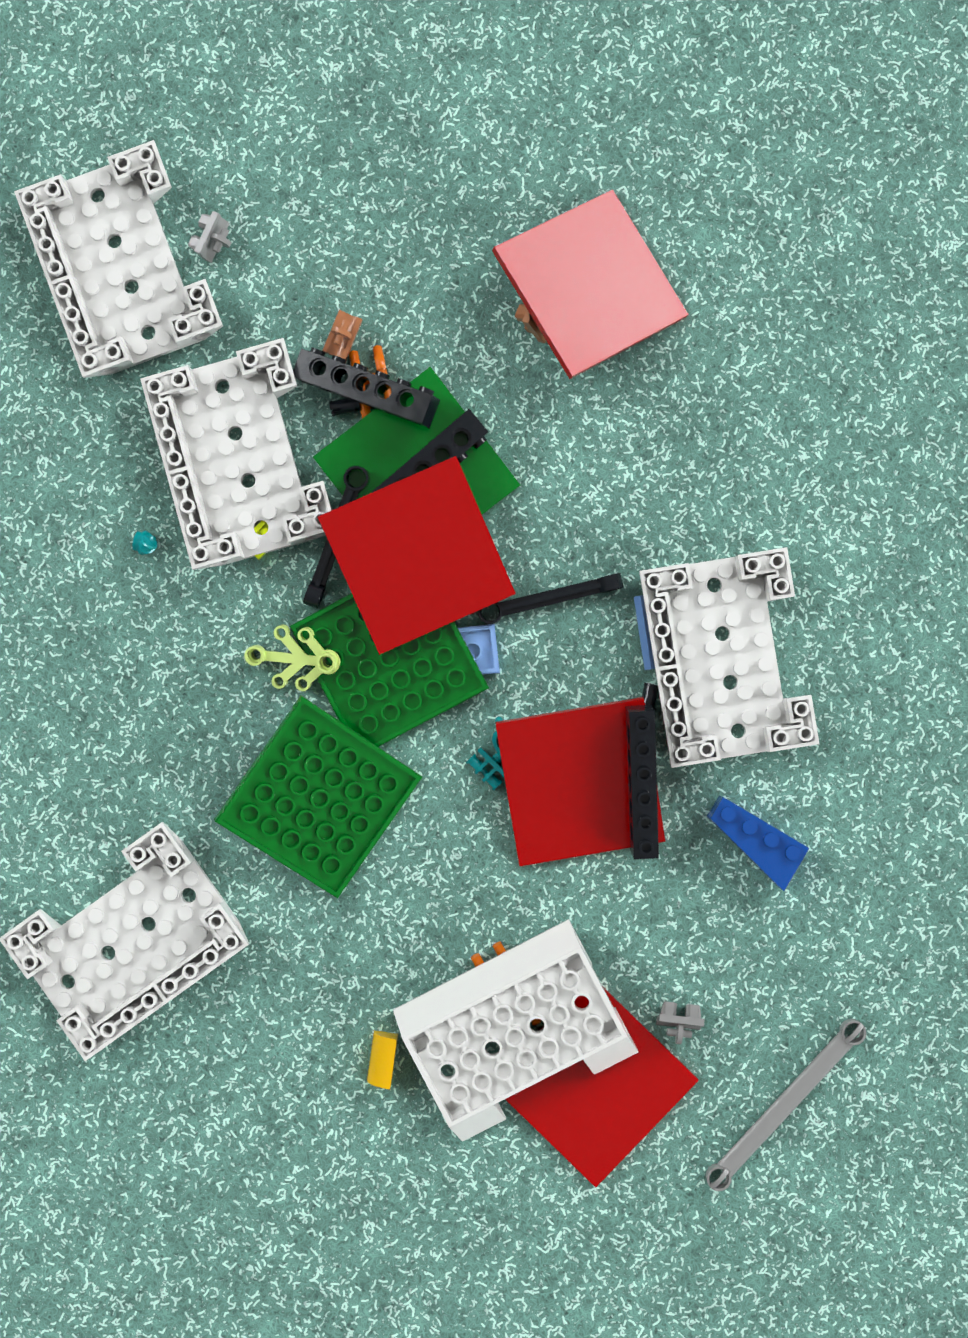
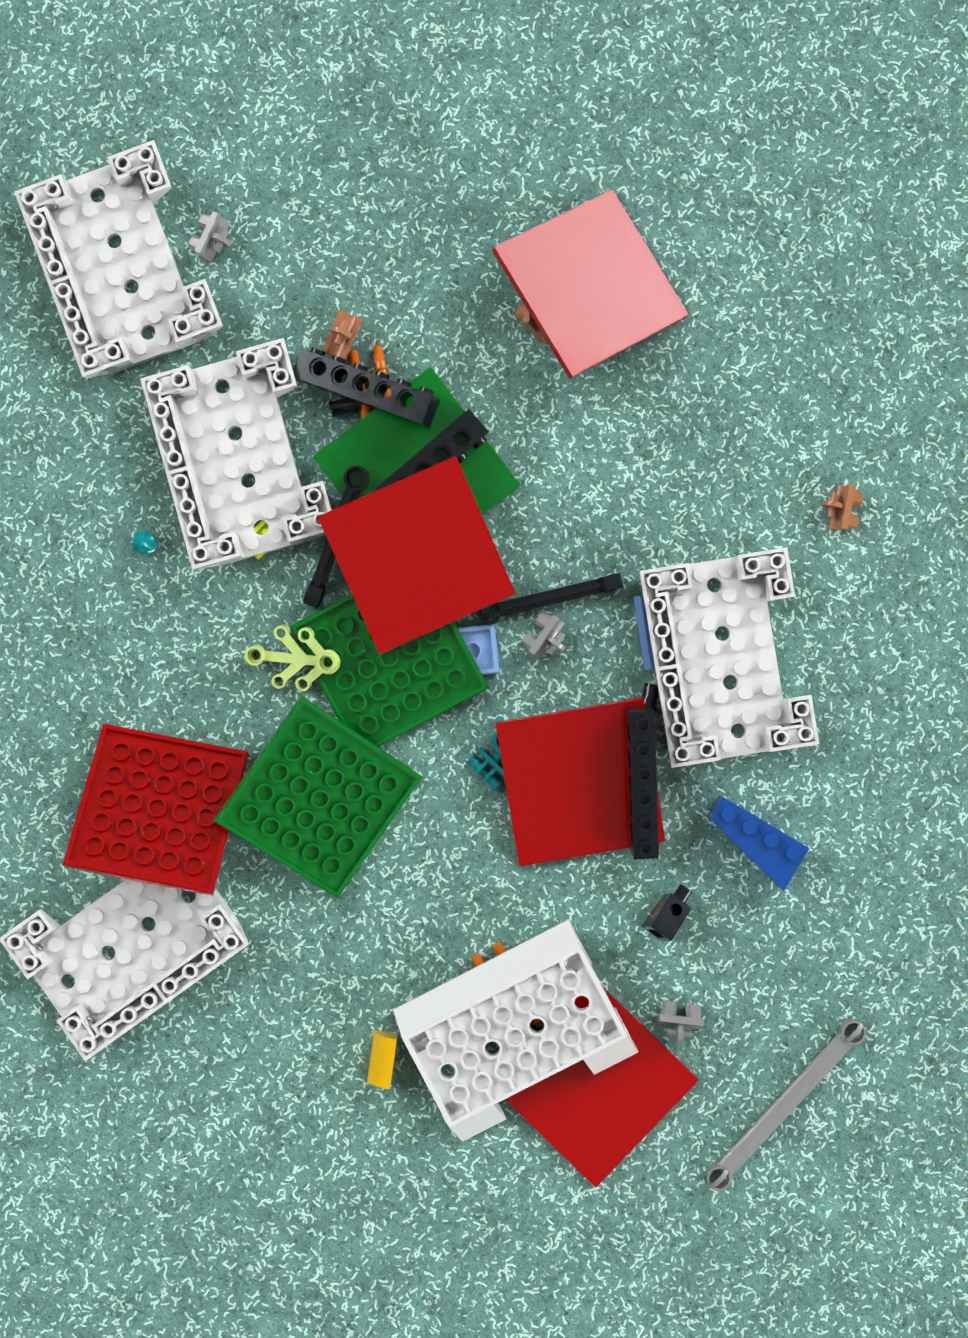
none -> red tile [62,724,249,896]
none -> light grey hips [522,613,566,660]
none -> black torso [641,884,692,941]
none -> nougat hips [821,484,864,530]

